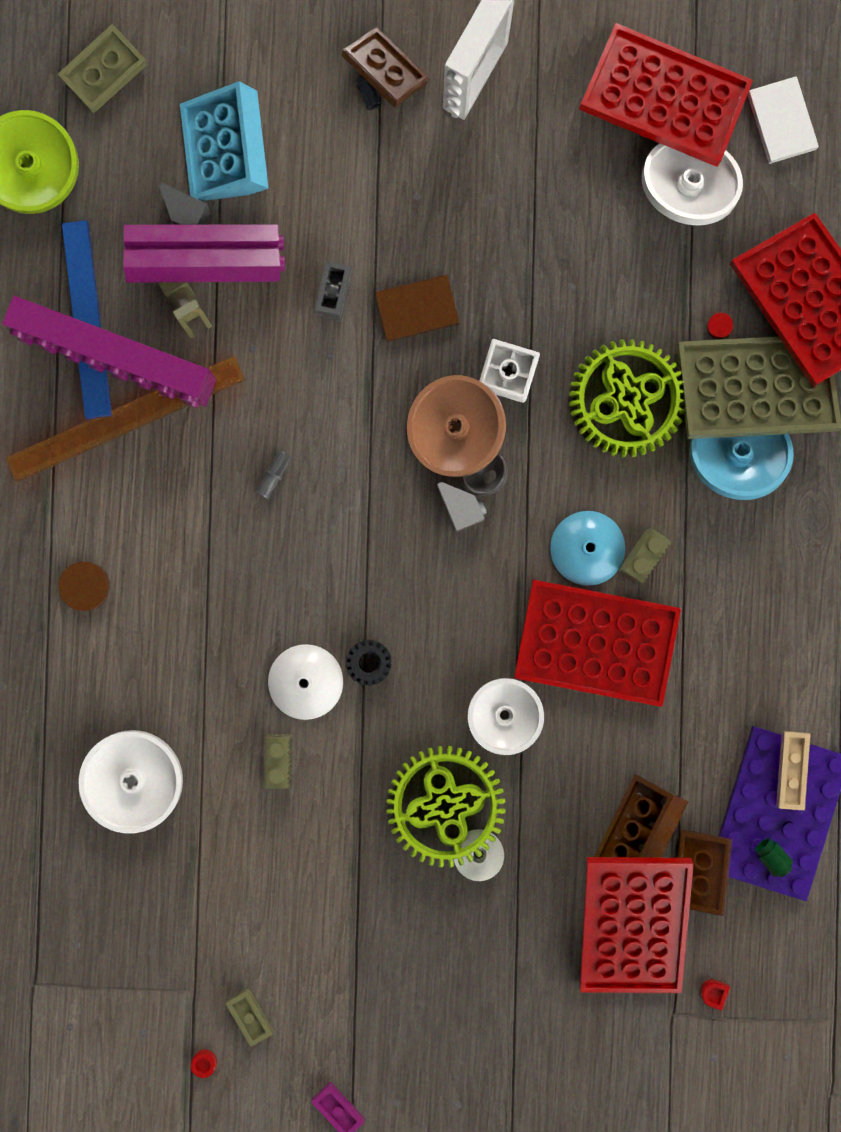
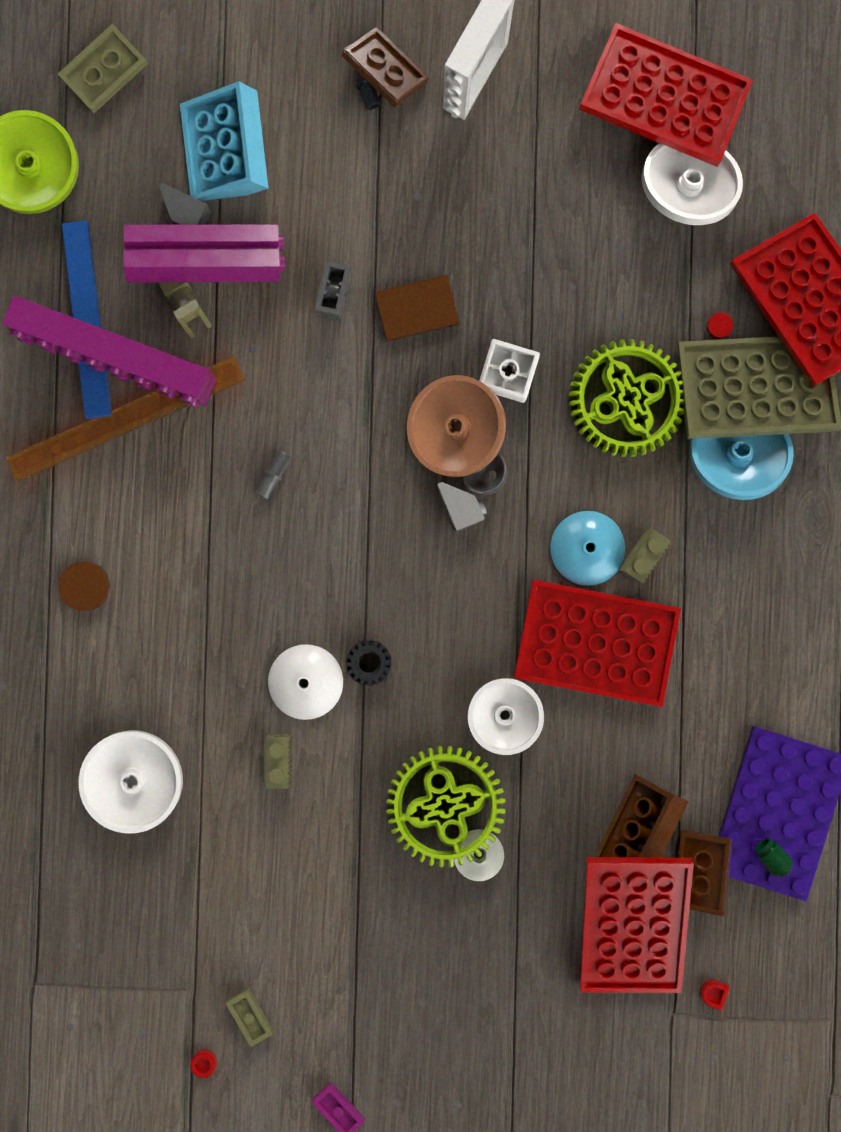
white tile [747,76,819,164] -> none
tan plate [776,731,810,811] -> none

